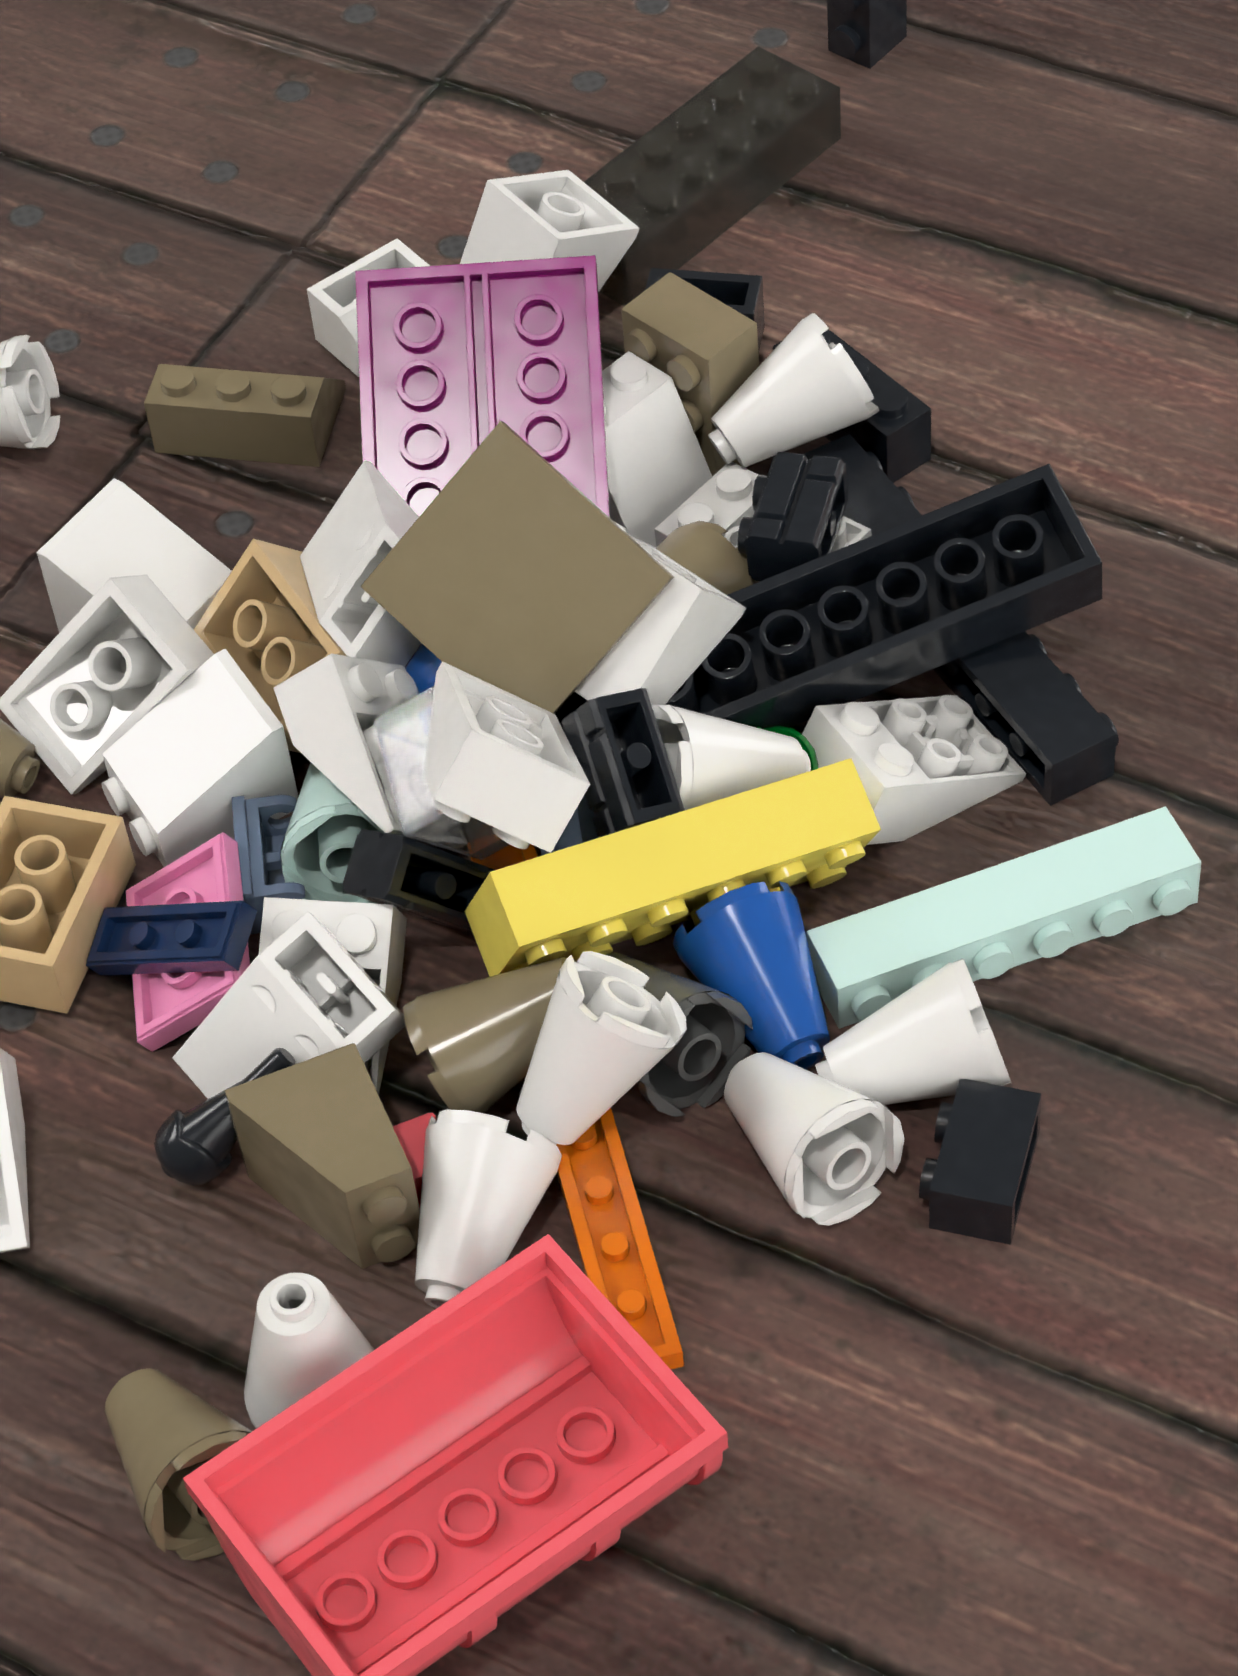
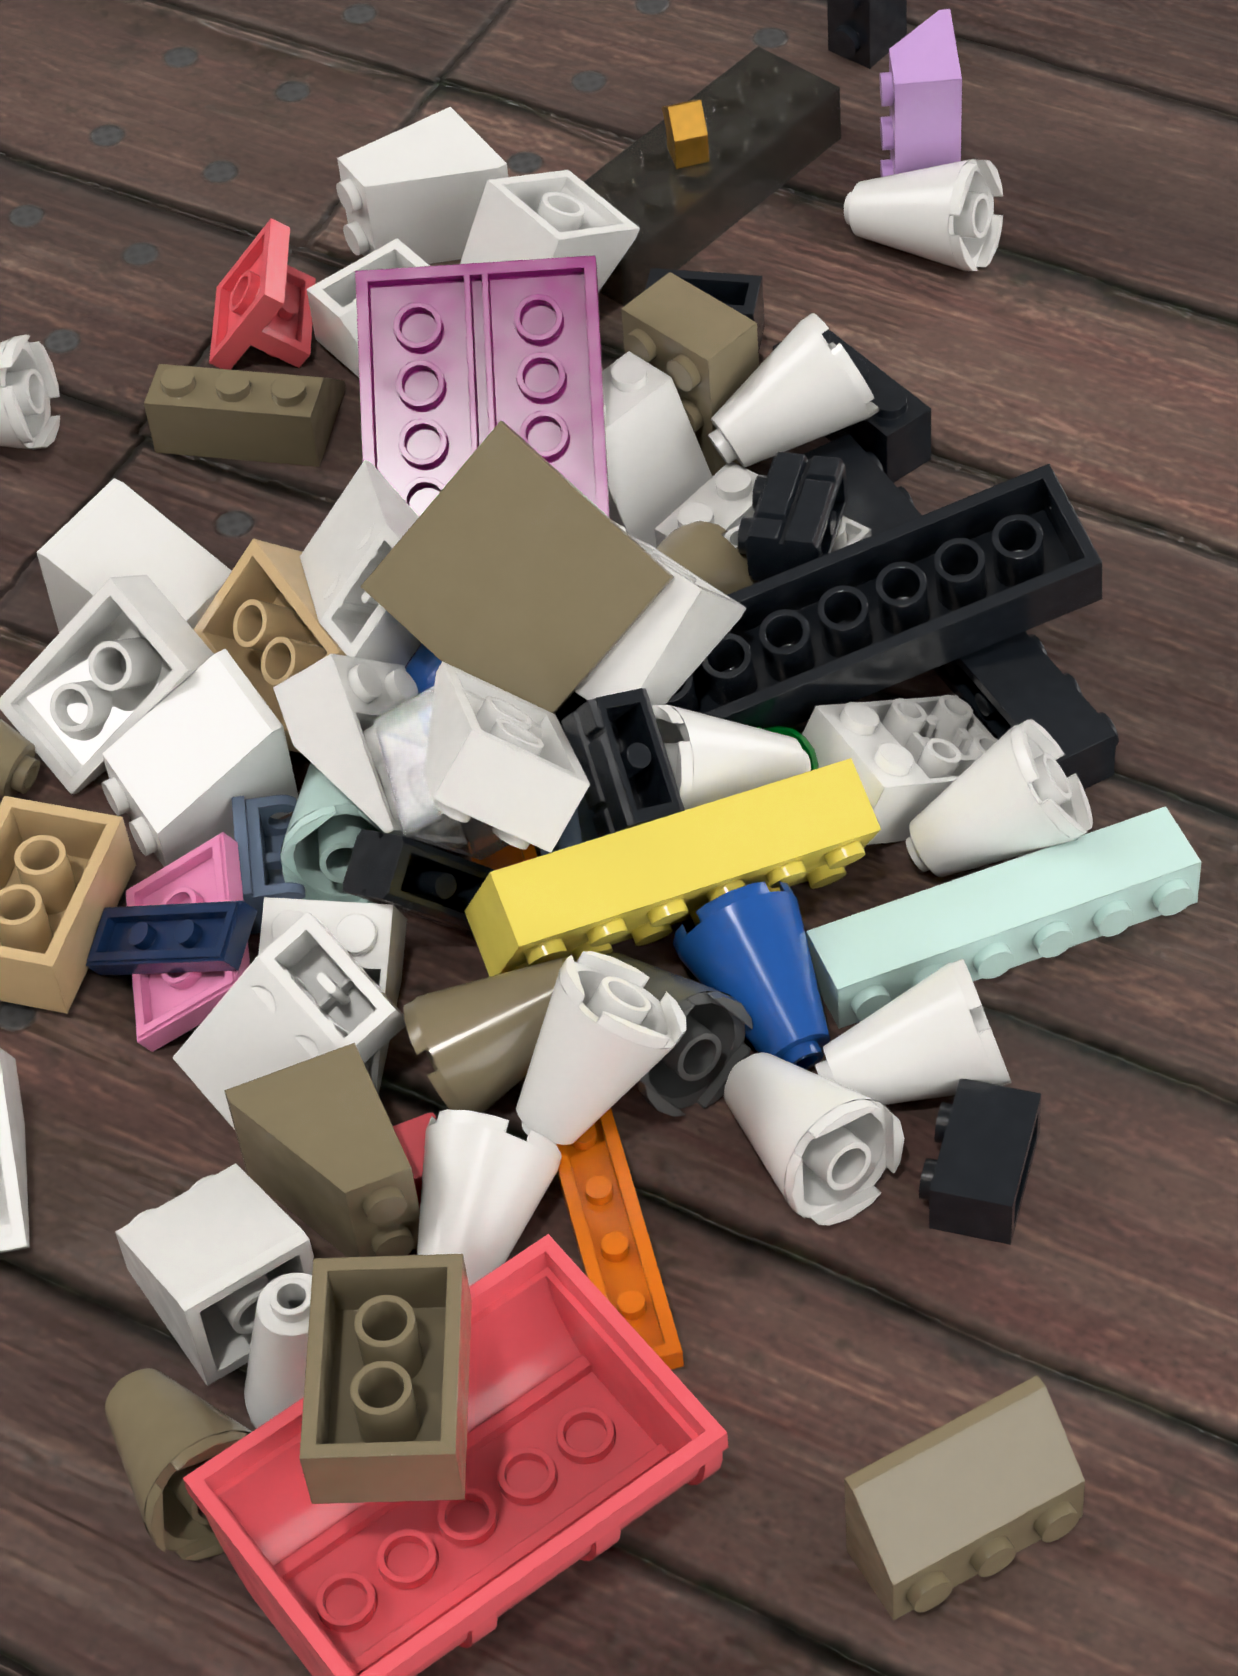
black piece [154,1048,295,1186] -> none
none -> white slope [115,1163,314,1386]
none -> coral bracket [209,218,316,370]
none -> dark tan brick [299,1254,472,1504]
none -> white slope [336,107,508,264]
none -> pearl gold piece [662,100,709,169]
none -> white cone [844,159,1003,271]
none -> slope [844,1375,1085,1621]
none -> lavender slope [879,9,962,177]
none -> white cone [906,719,1093,877]

